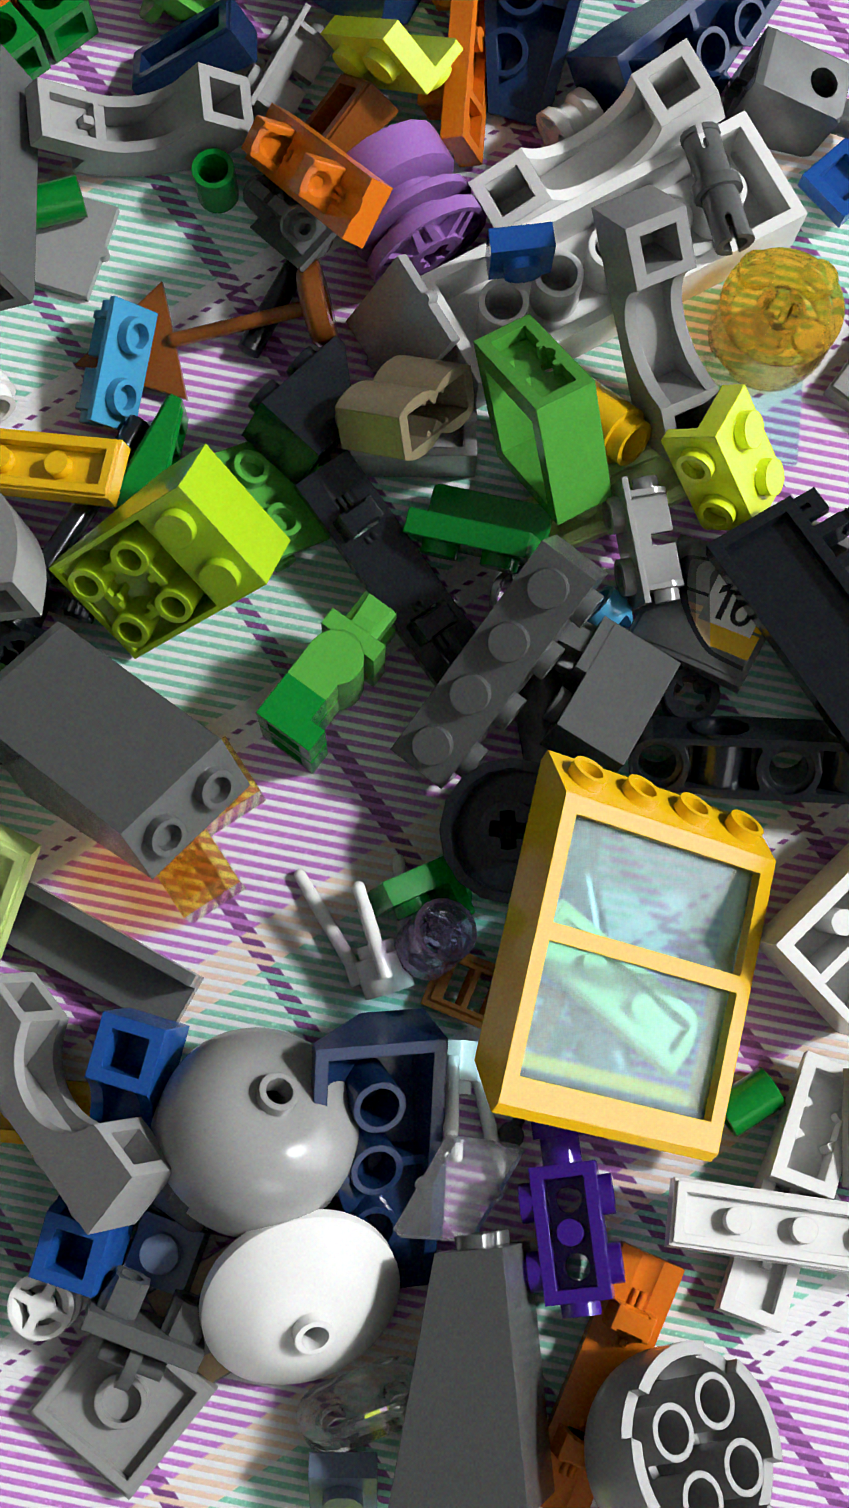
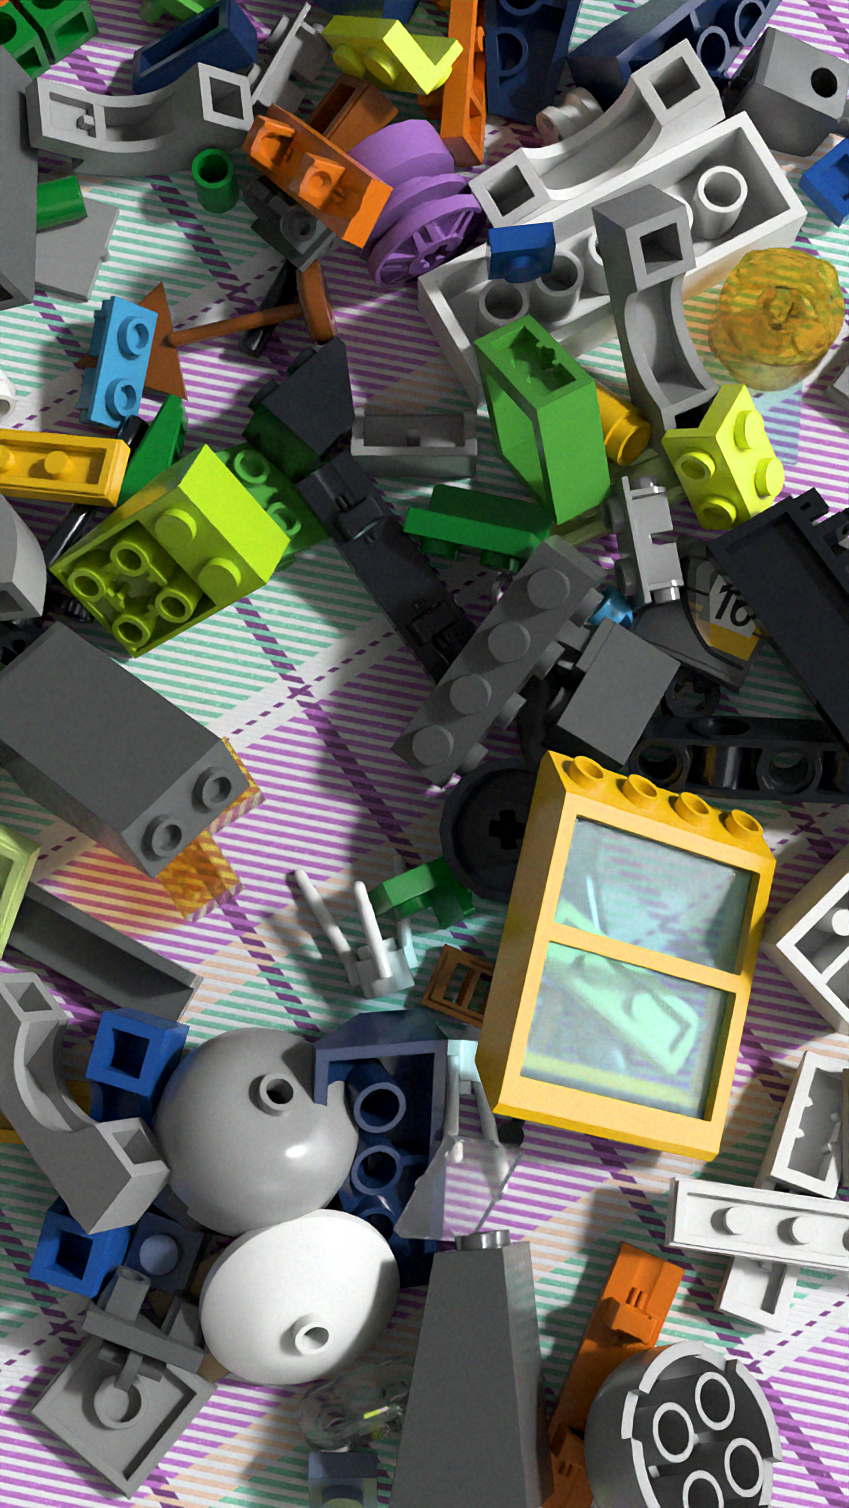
white wheel [7,1274,84,1341] -> none
bright green hips [256,591,397,774] -> none
dark tan brick [335,355,475,461] -> none
light grey piece [346,254,460,371] -> none
wheel [394,898,477,980] -> none
dark purple brick [518,1121,626,1319] -> none
dark grey pin [680,121,755,256] -> none
green hinge [724,1067,786,1137] -> none

